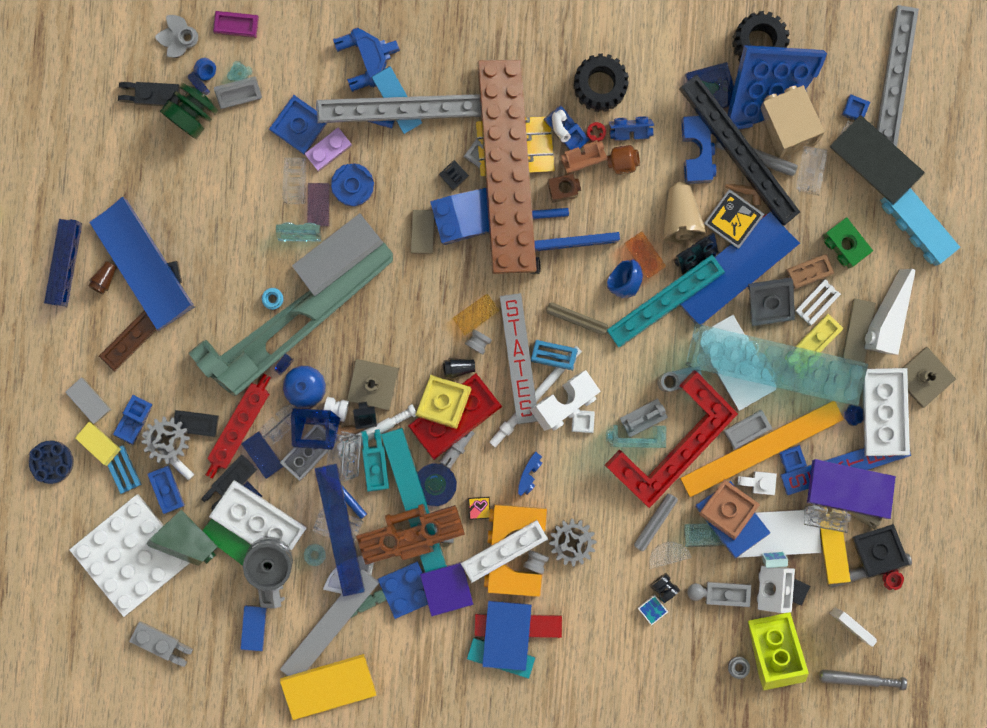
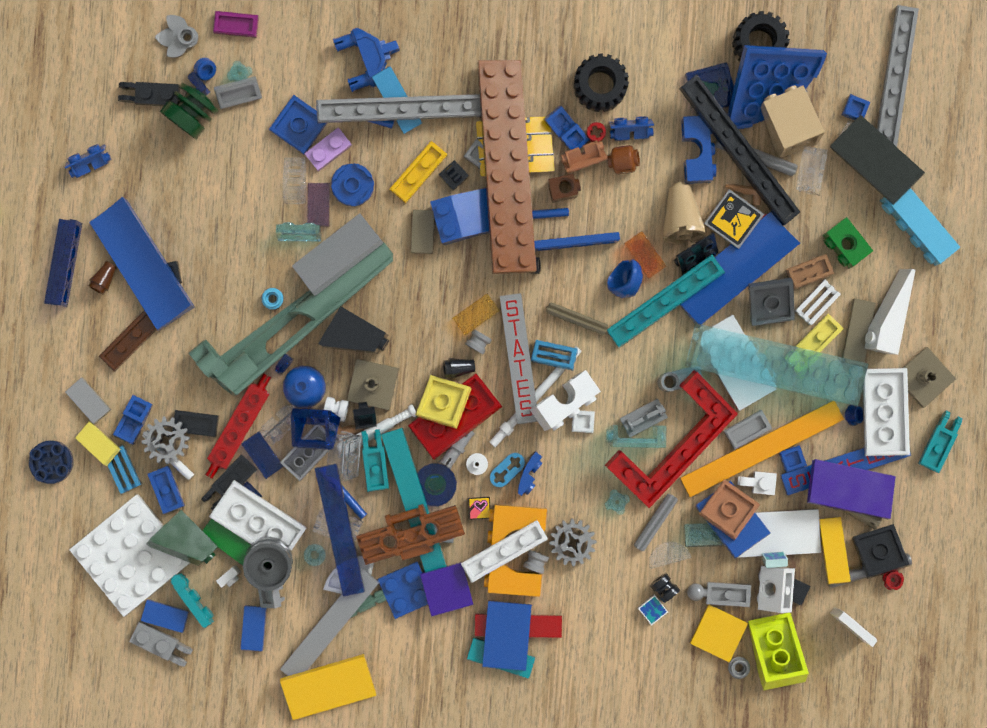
white arm [551,110,571,142] -> none
clear hinge [804,504,851,533] -> none
flat silver piece [819,670,907,691] -> none
none -> blue hinge [65,144,112,178]
none -> blue tile [141,599,190,633]
none -> teal hinge [171,573,214,628]
none -> white plate [216,565,241,588]
none -> black slope [318,306,389,354]
none -> yellow tile [389,141,448,204]
none -> white tile [466,453,488,475]
none -> dark azure beam [490,453,525,487]
none -> clear light blue plate [605,490,630,515]
none -> yellow tile [689,604,748,663]
none -> teal hinge [918,410,963,473]

